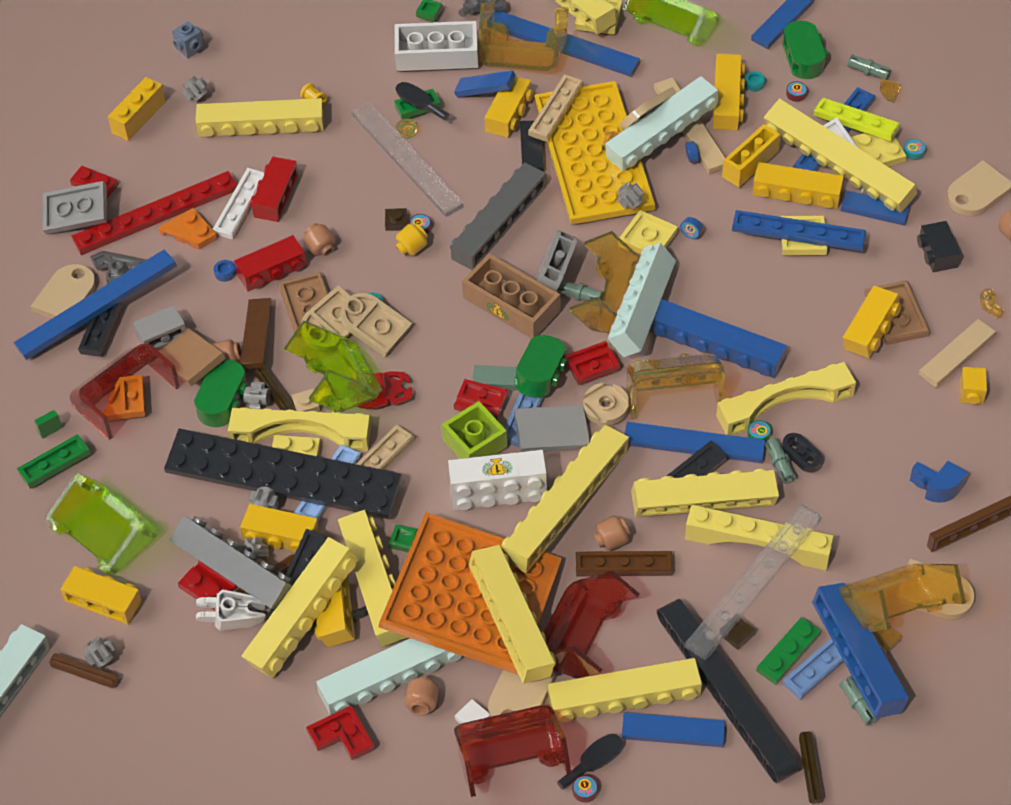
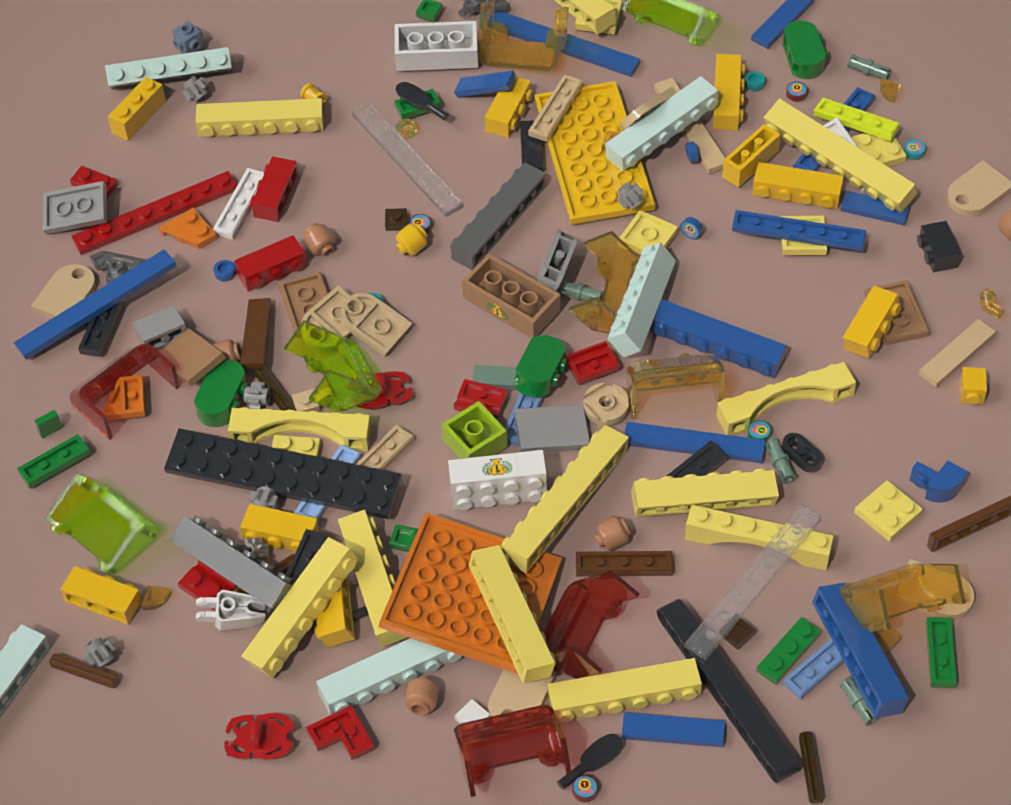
none -> light aqua brick [105,47,232,88]
none -> clear yellow tile [142,585,172,611]
none -> red shield [224,713,295,761]
none -> light yellow plate [854,480,923,542]
none -> green plate [925,617,957,688]

